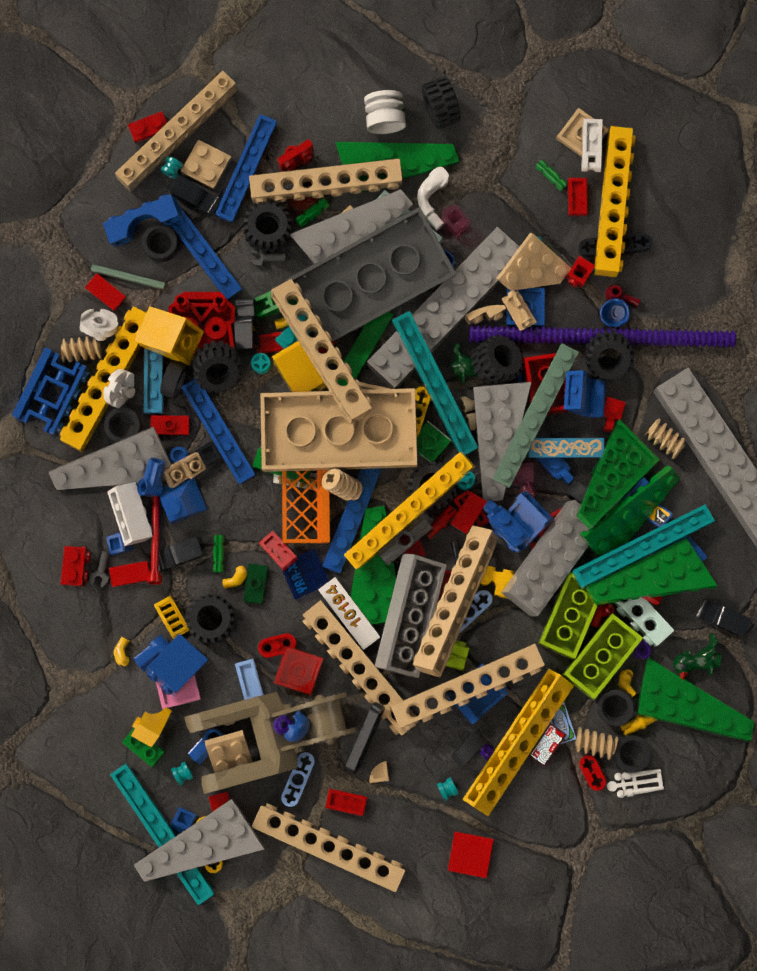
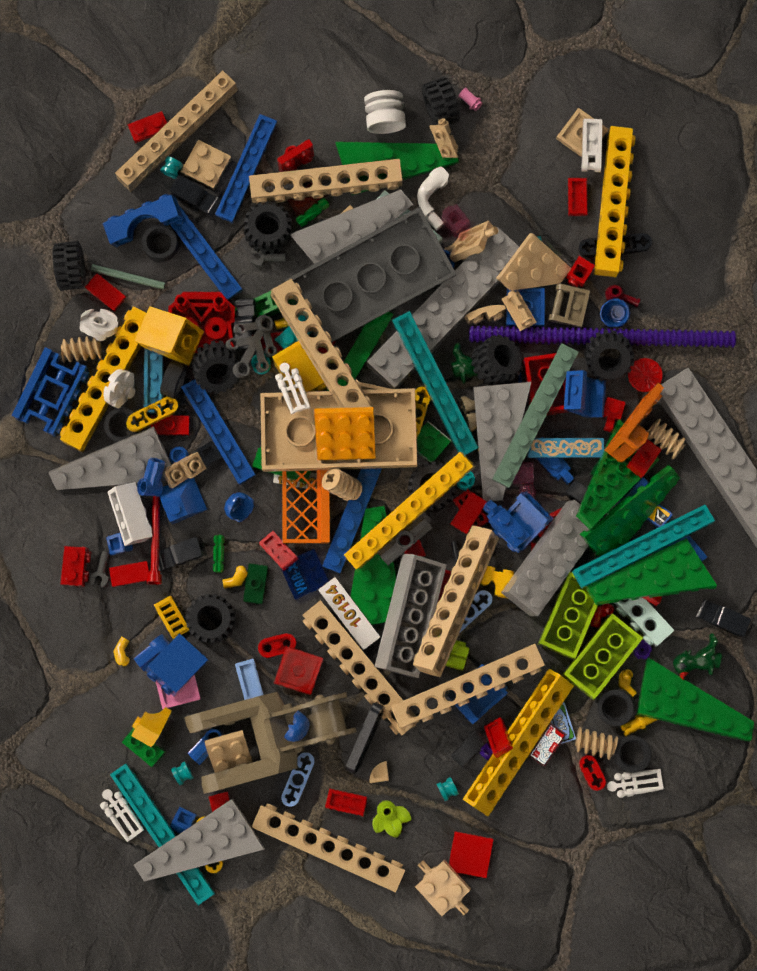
dark purple plate [273,715,292,735] -> none
red pin [425,504,458,540] -> none
green axle [536,160,567,191] -> none
none -> black tyre [52,241,86,291]
none -> white piece [100,789,144,842]
none -> yellow beam [126,397,178,432]
none -> blue hair [224,492,254,522]
none -> dark grey plant [225,315,277,378]
none -> white piece [275,363,311,414]
none -> light orange plate [314,407,376,460]
none -> lime plate [372,800,411,838]
none -> tan plate [415,859,471,916]
none -> tan hinge [430,119,458,158]
none -> tan plate [444,221,498,262]
none -> bright pink pin [458,88,482,111]
none -> red tile [484,717,513,758]
none -> dark tan plate [548,284,590,328]
none -> orange plate [605,383,664,463]
none -> red plate [626,439,661,478]
none -> red wheel [628,358,663,392]

